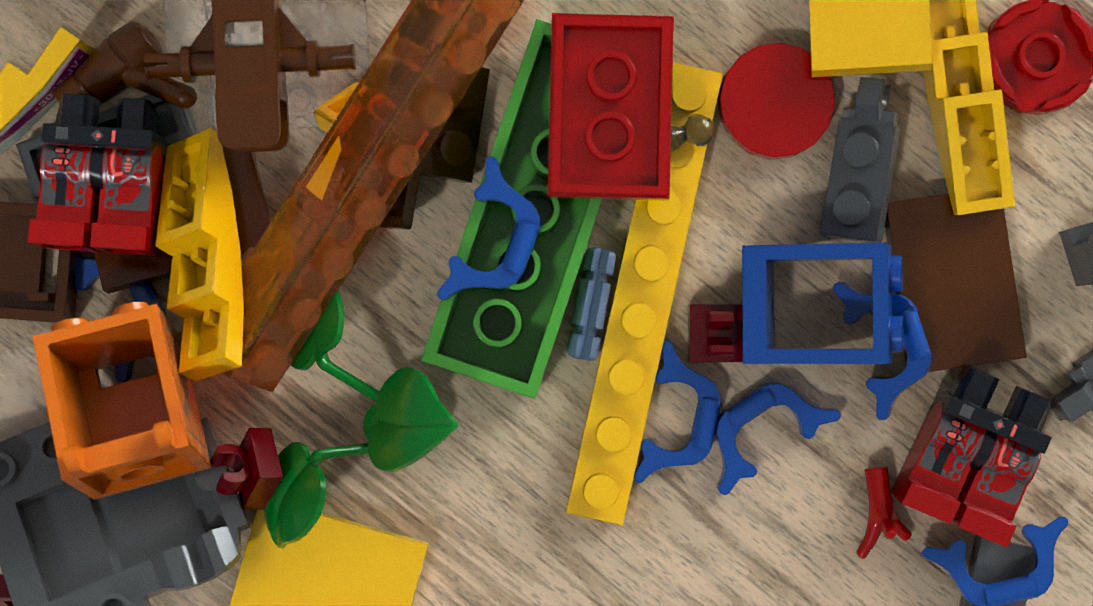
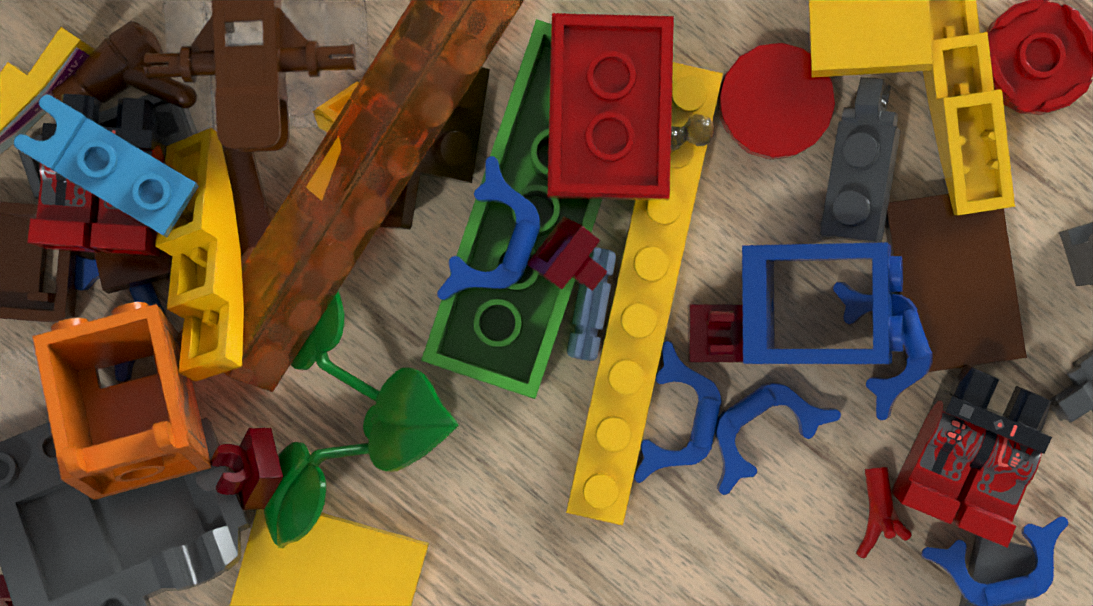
none -> dark azure plate [13,94,199,237]
none -> dark red tile [527,216,608,291]

